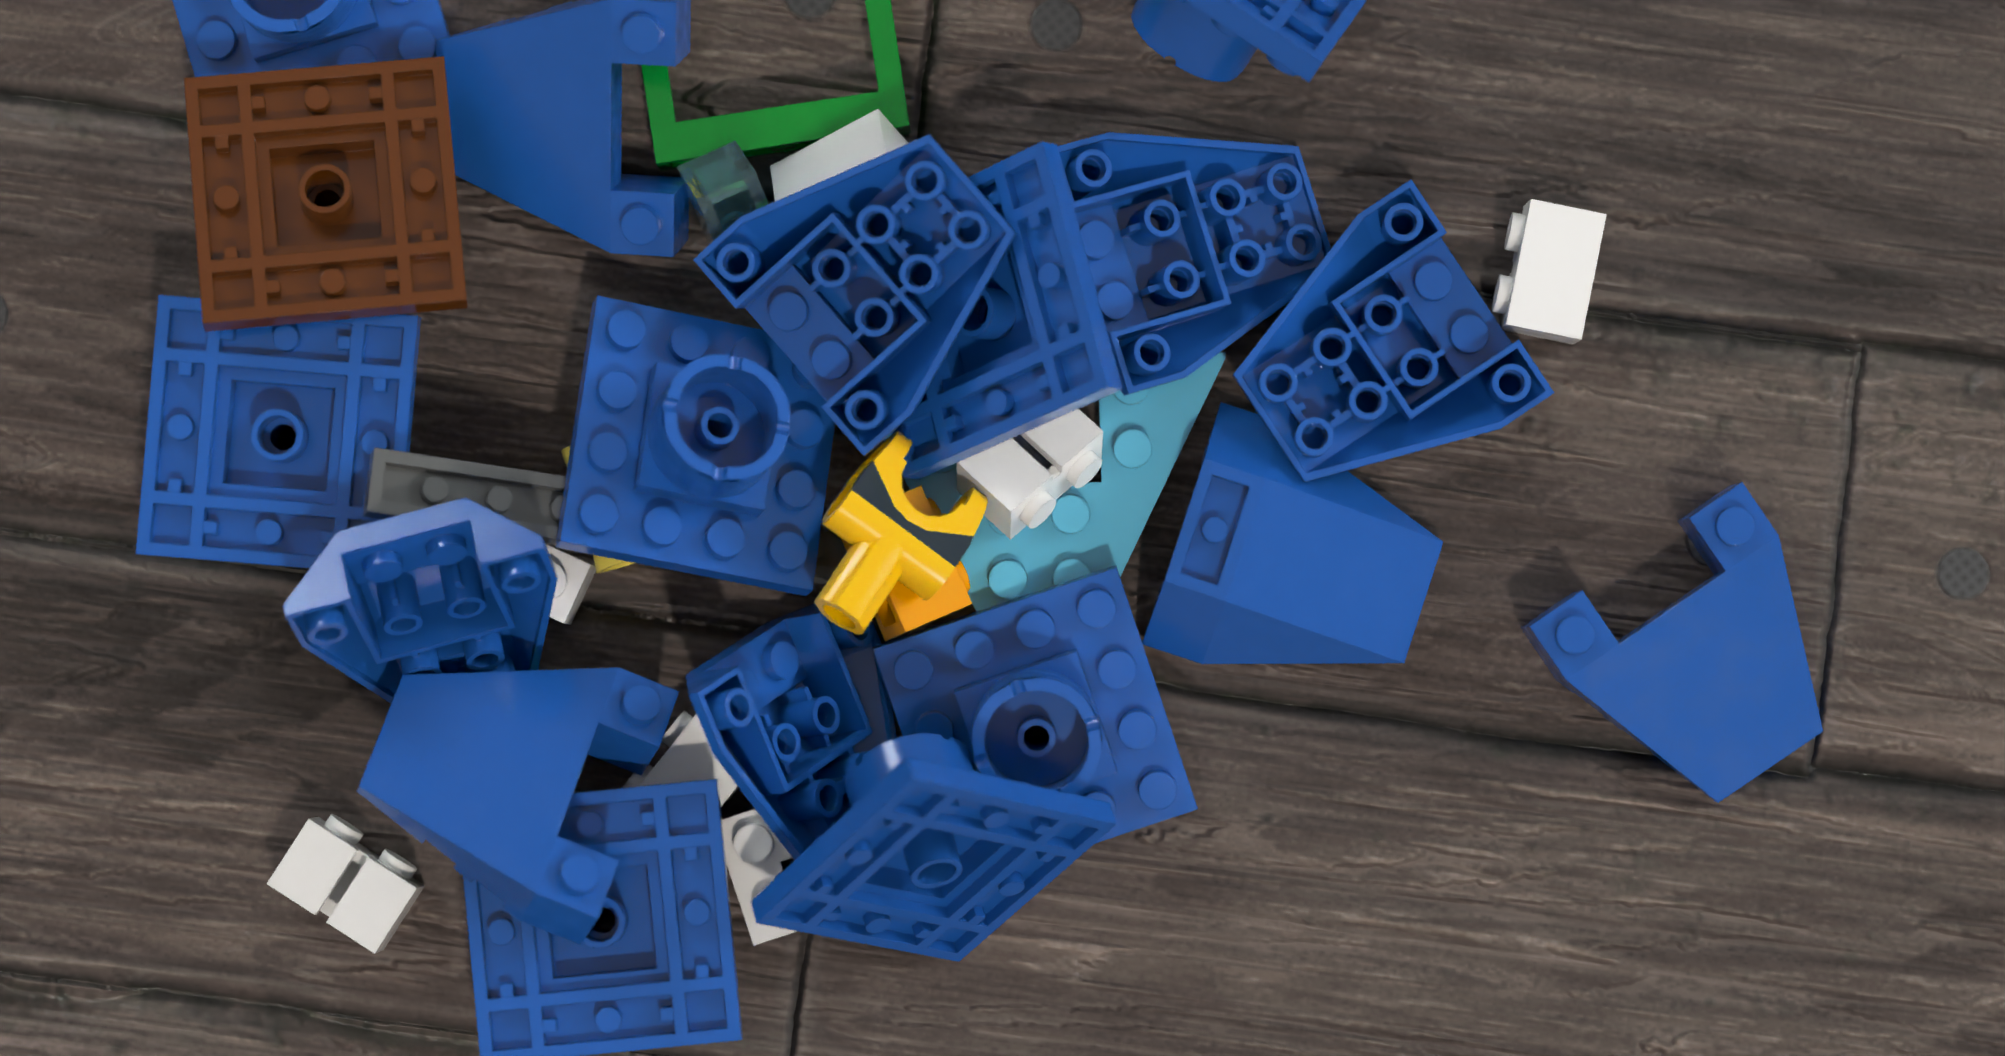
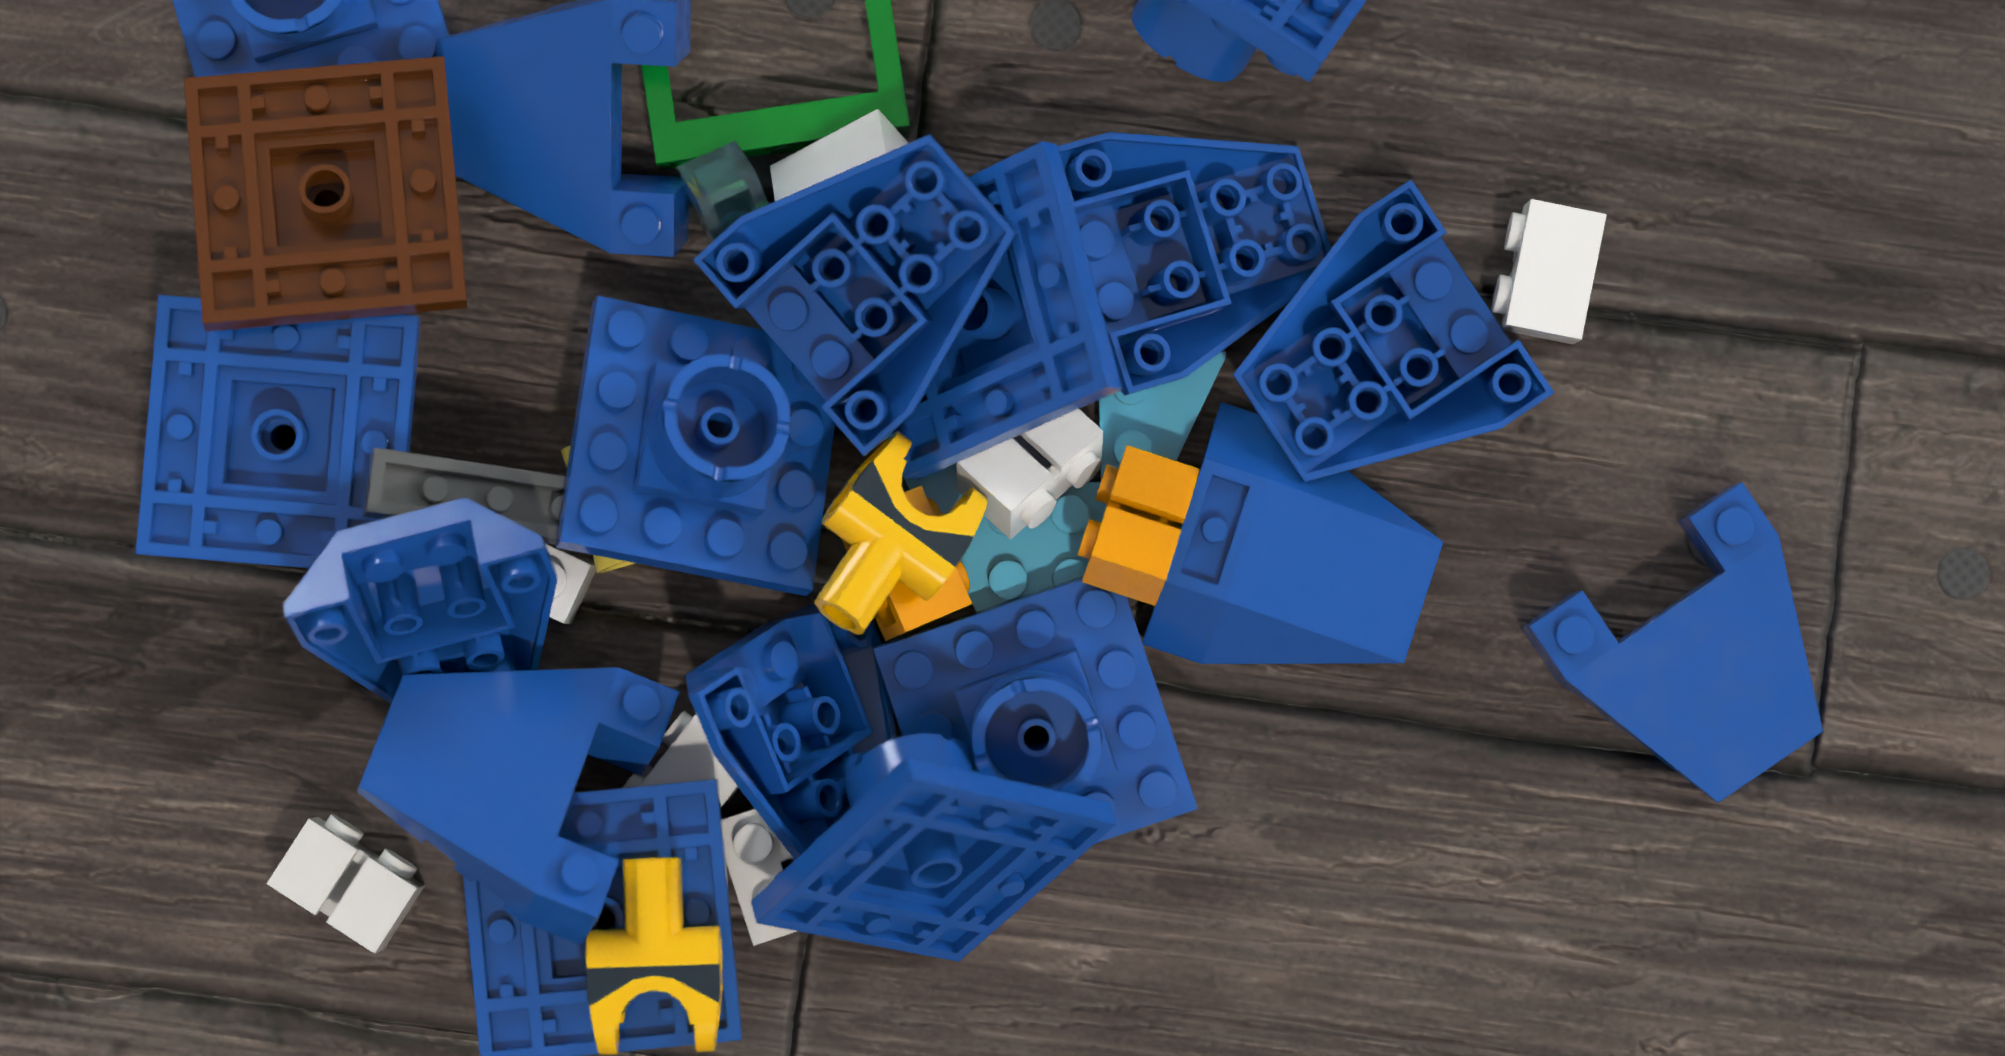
none -> yellow connector [586,857,723,1055]
none -> light orange piece [1077,445,1200,606]

